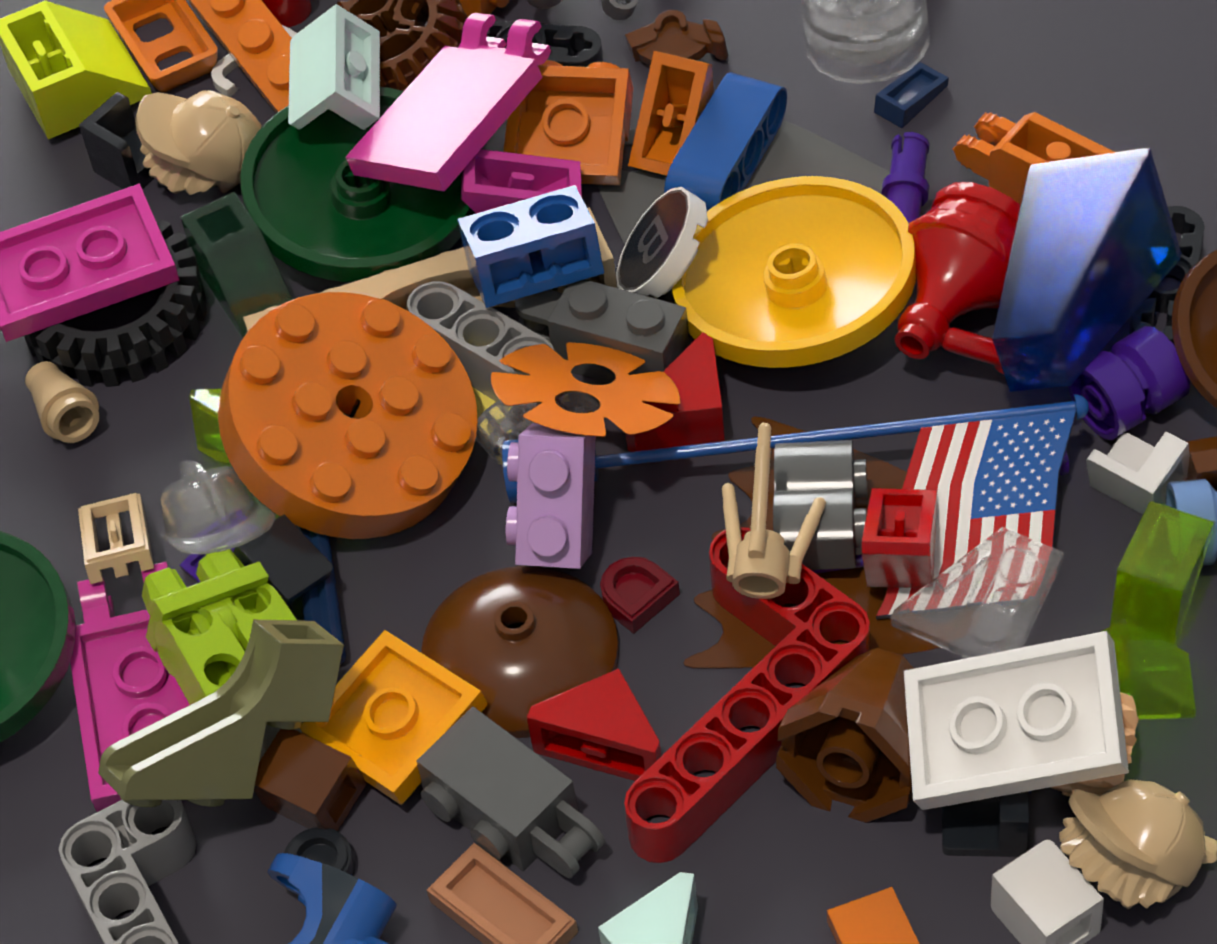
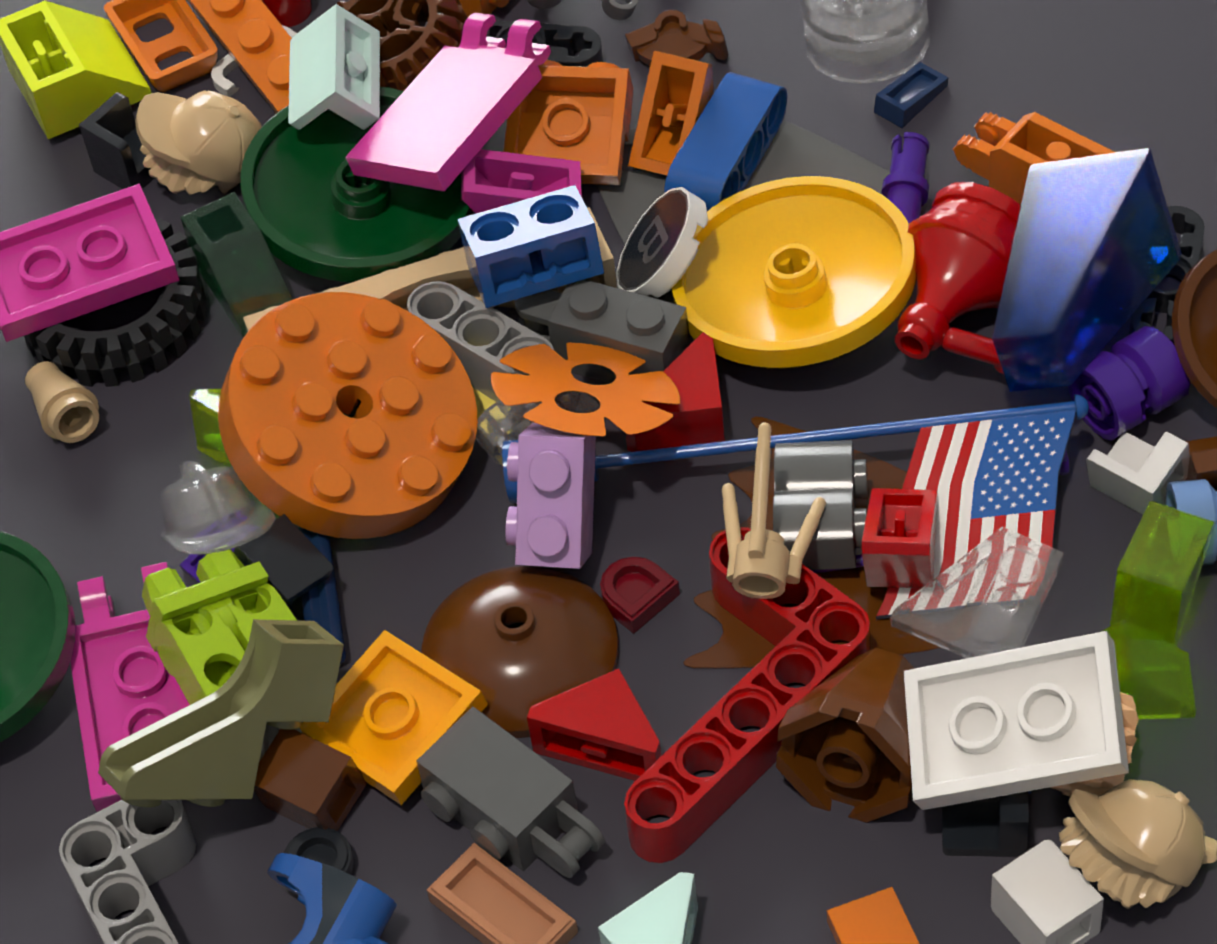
tan tile [78,493,154,584] -> none

